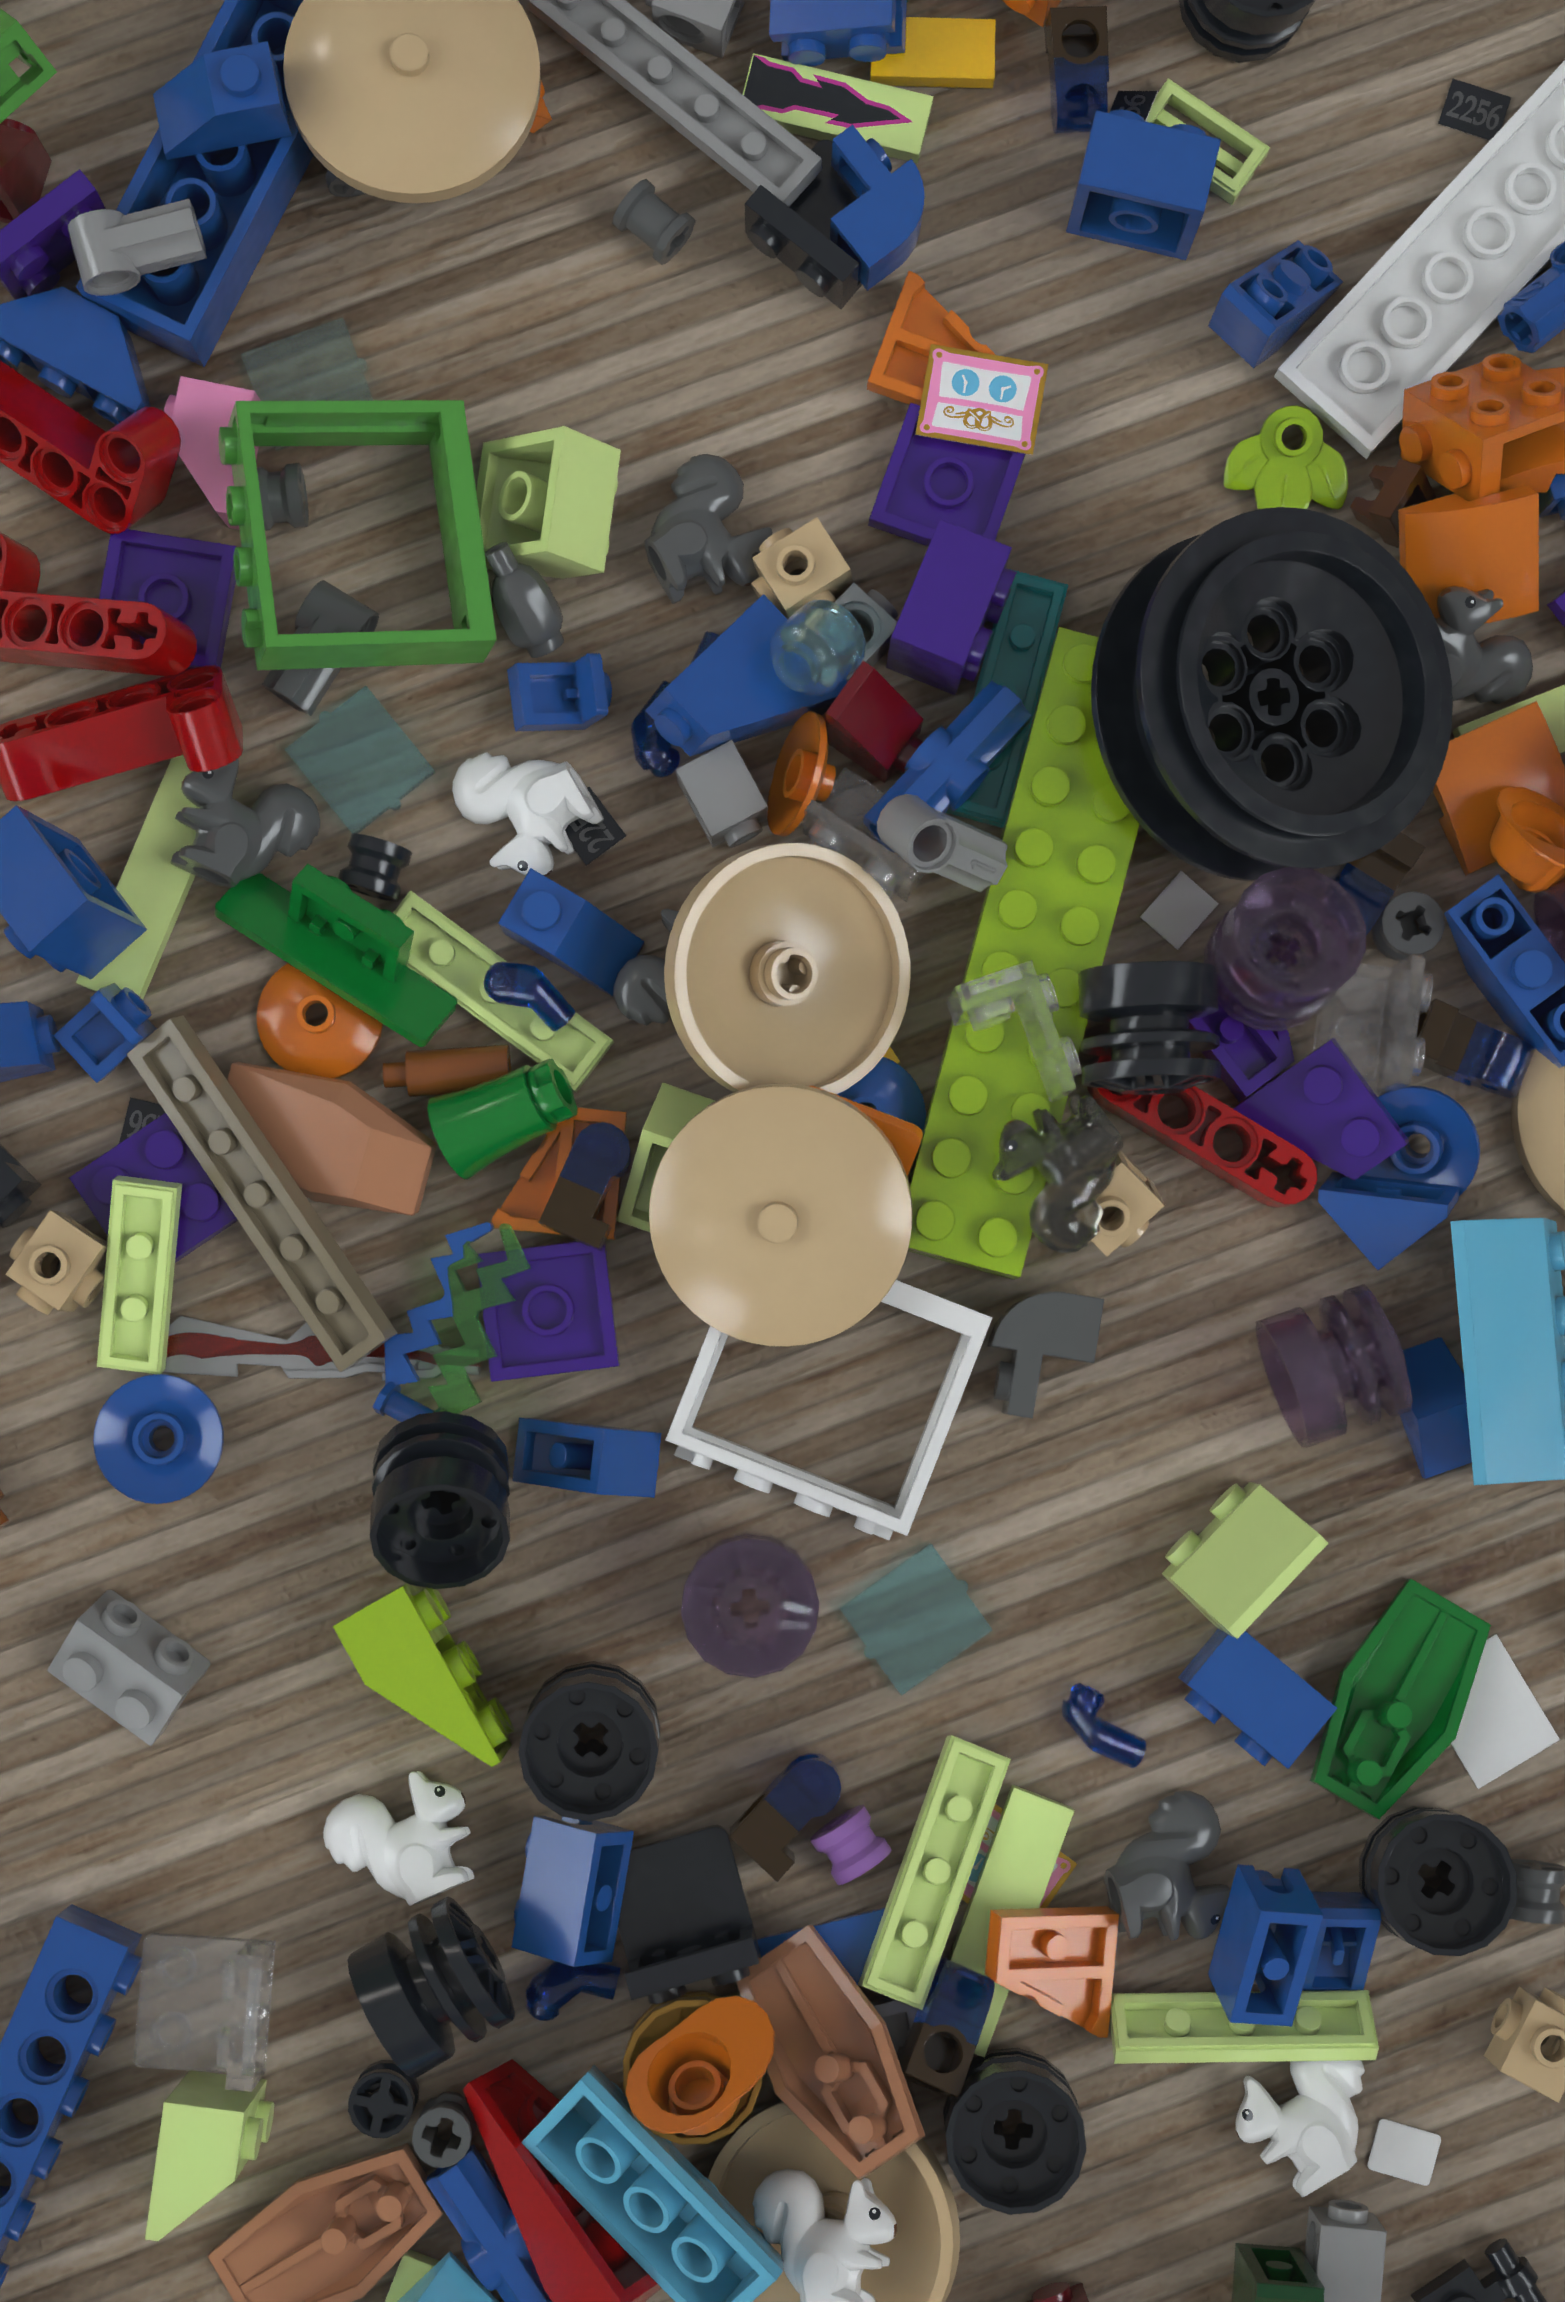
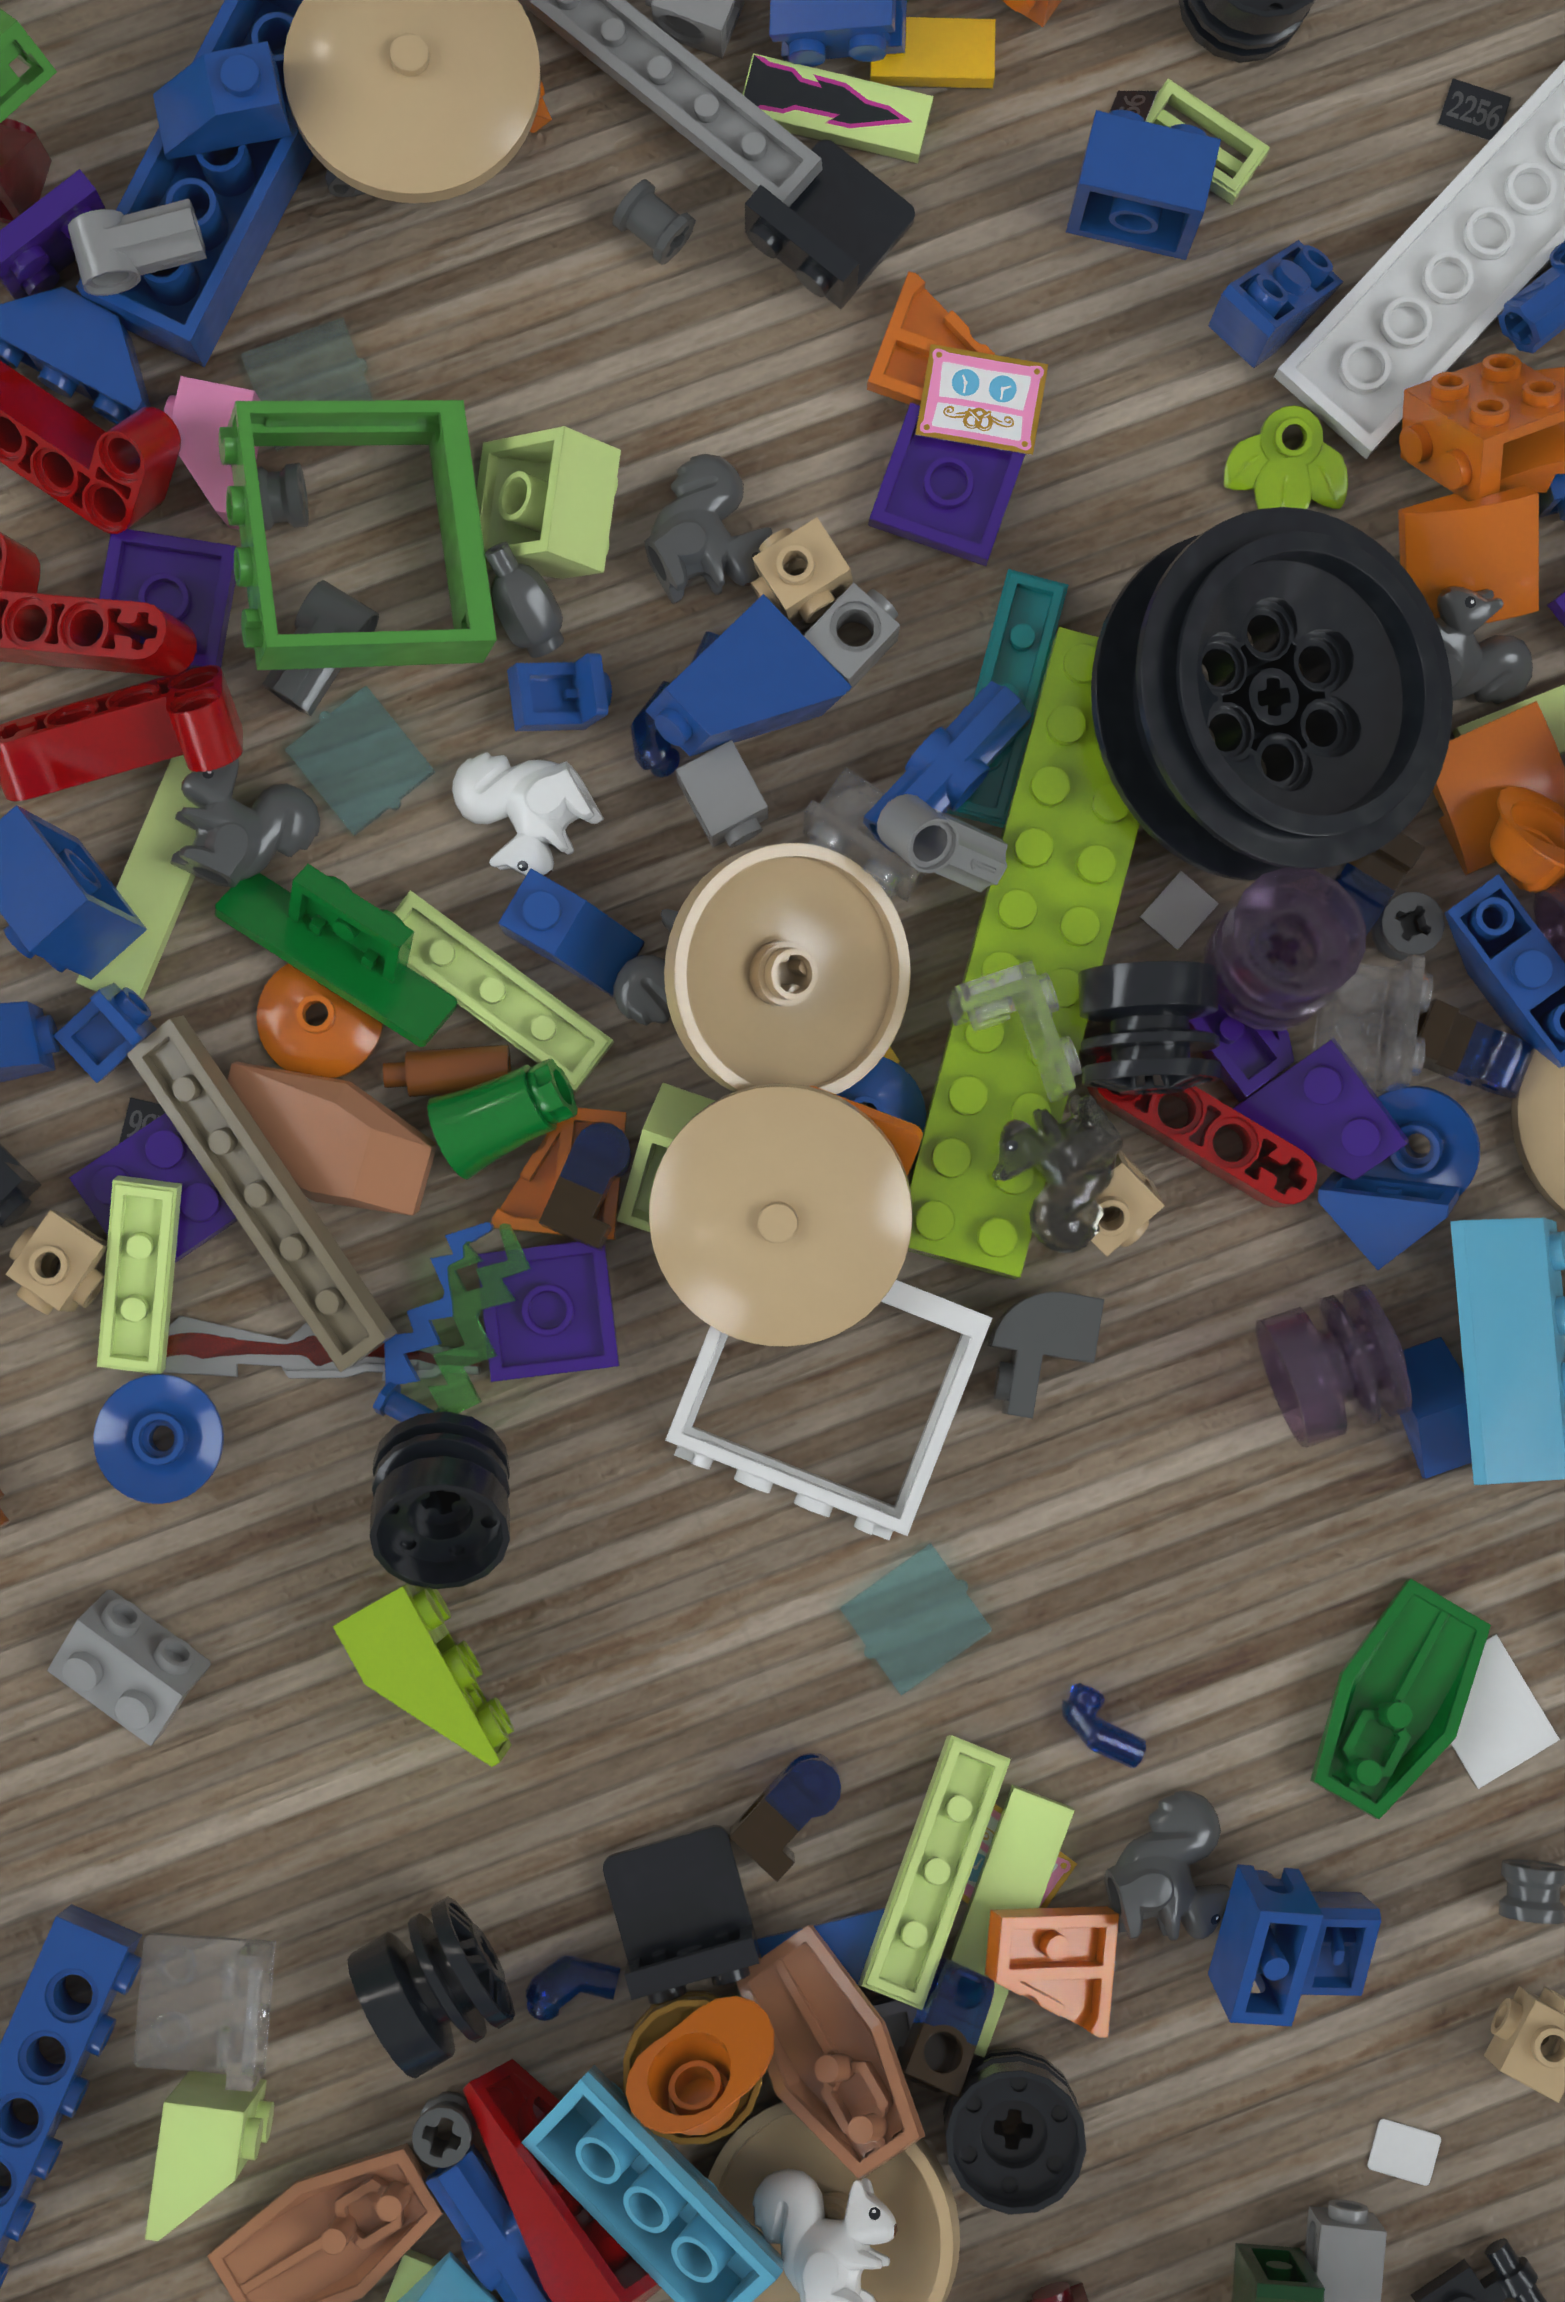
white animal [323,1771,475,1906] -> none
black wheel [338,833,412,902] -> none
black wheel [348,2060,419,2138] -> none
clear blue arm [483,962,575,1031] -> none
blue brick [511,1816,634,1967] -> none
blue slope [512,1417,662,1498] -> none
black wheel [518,1661,661,1821] -> none
black sticker [565,787,626,866] -> none
clear purple wheel [681,1532,819,1678] -> none
orange dish [767,711,836,837] -> none
clear light blue head [770,600,866,696] -> none
medium lavender wheel [810,1804,892,1885] -> none
dark red slope [825,660,924,783] -> none
blue brick [830,124,925,291] -> none
dark purple brick [886,519,1017,695] -> none
leg [1044,6,1109,134] -> none
yellowish green tile [1110,1990,1379,2064] -> none
yellowish green slope [1162,1482,1329,1639] -> none
blue brick [1178,1629,1338,1769] -> none
white animal [1235,2060,1365,2197] -> none
reddish brown tile [1350,459,1437,548] -> none
black wheel [1359,1806,1517,1956] -> none

